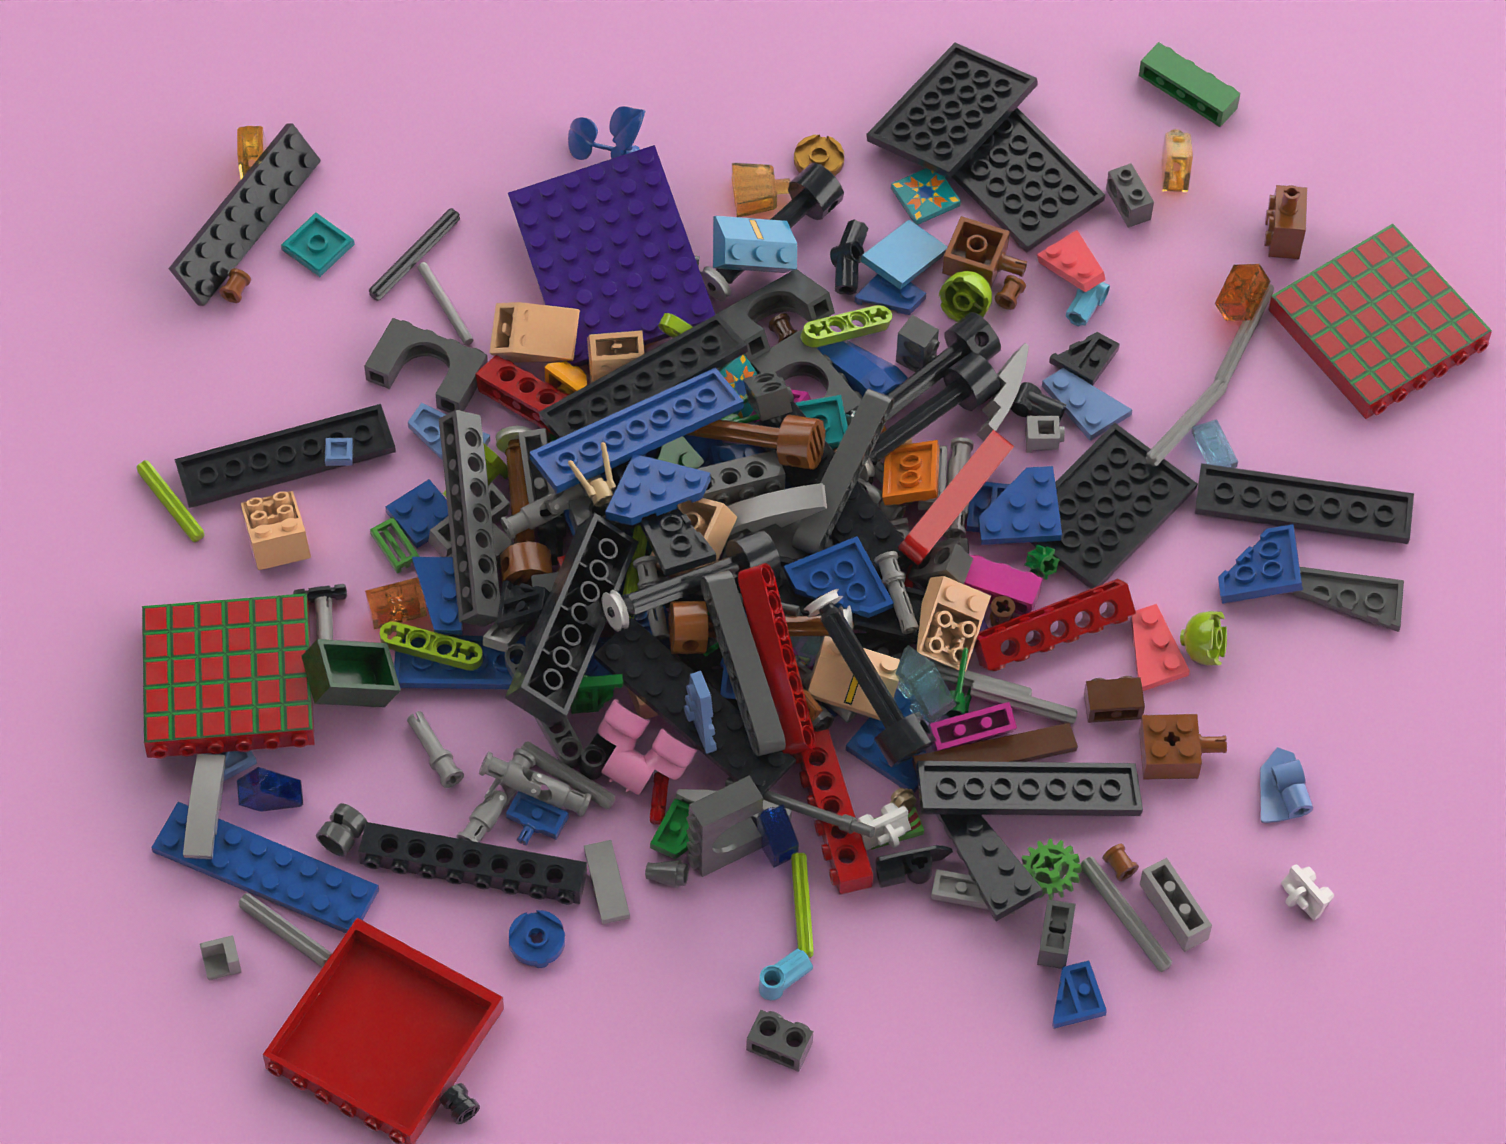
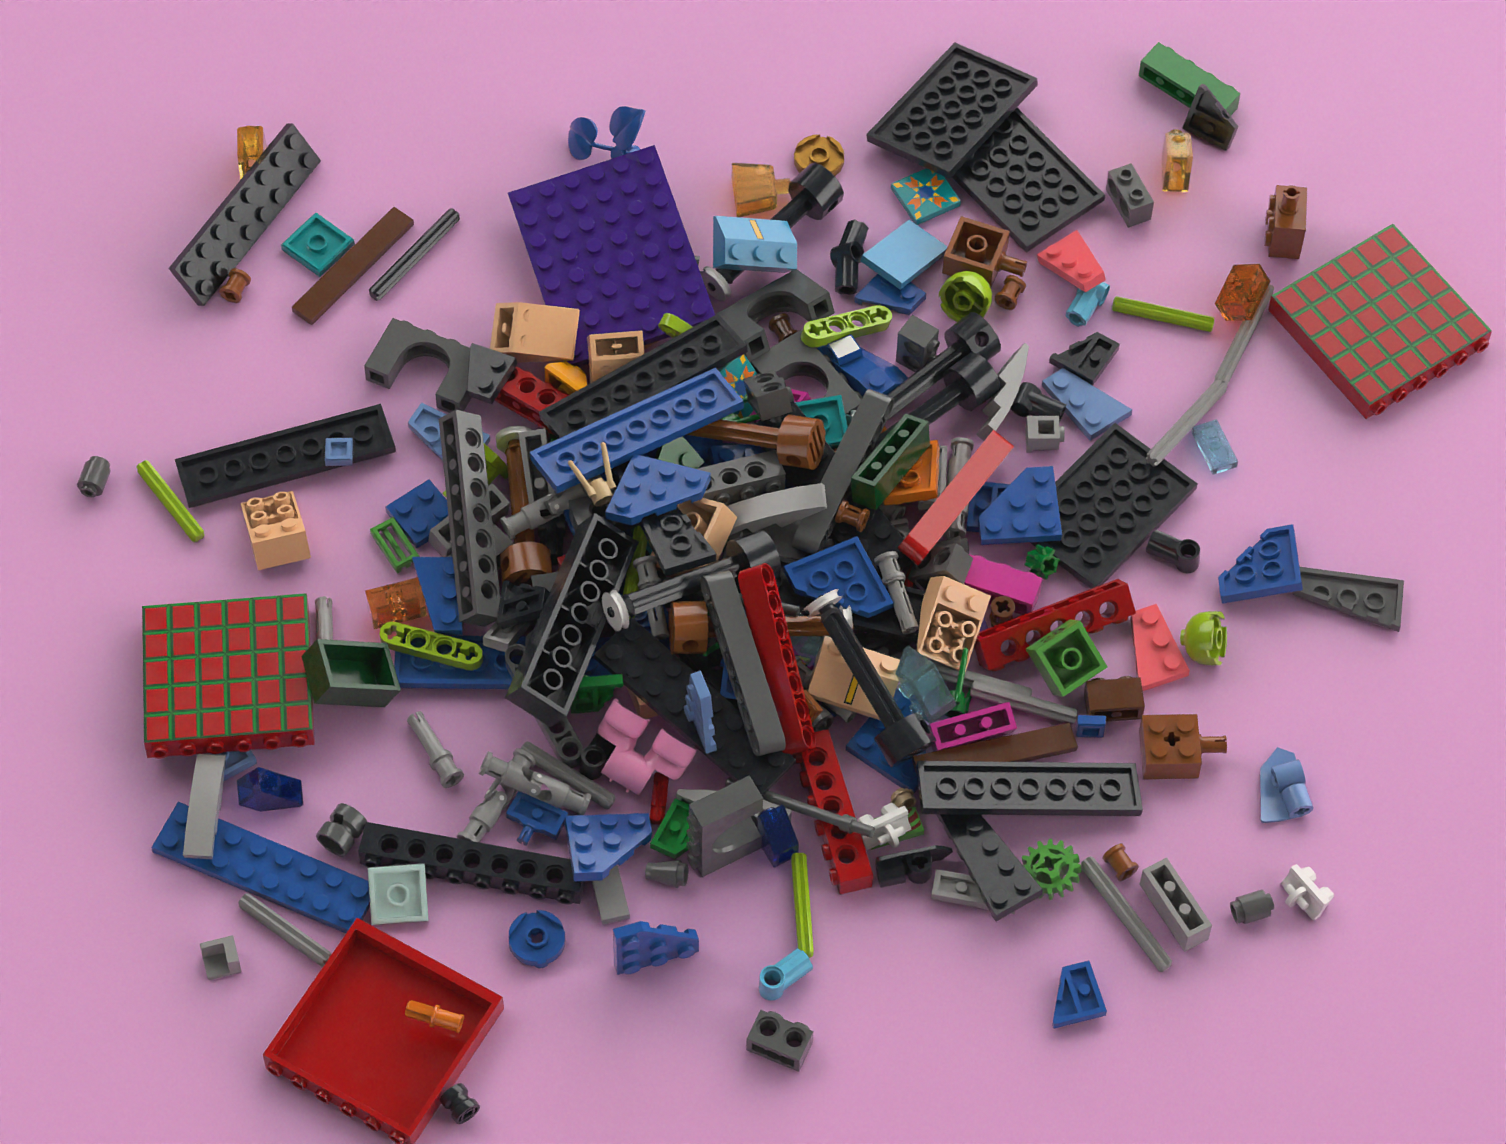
black axle [293,584,347,603] -> none
light grey bar [417,262,474,345] -> none
dark grey brick [1037,899,1076,969] -> none
black plate [1195,463,1414,544] -> none
none -> dark grey brick [77,456,111,498]
none -> reddish brown tile [292,207,414,325]
none -> light aqua tile [368,863,429,925]
none -> orange axle [405,1000,464,1033]
none -> wing [467,343,518,404]
none -> blue plate [565,813,652,881]
none -> blue plate [613,921,699,975]
none -> tile [827,334,863,366]
none -> dark orange bush [835,500,870,532]
none -> dark green brick [851,413,930,510]
none -> bright green brick [1026,619,1108,697]
none -> blue tile [1076,715,1106,738]
none -> lime axle [1112,296,1215,332]
none -> black piece [1146,530,1200,574]
none -> black wing [1182,84,1239,151]
none -> dark grey brick [1230,889,1274,924]

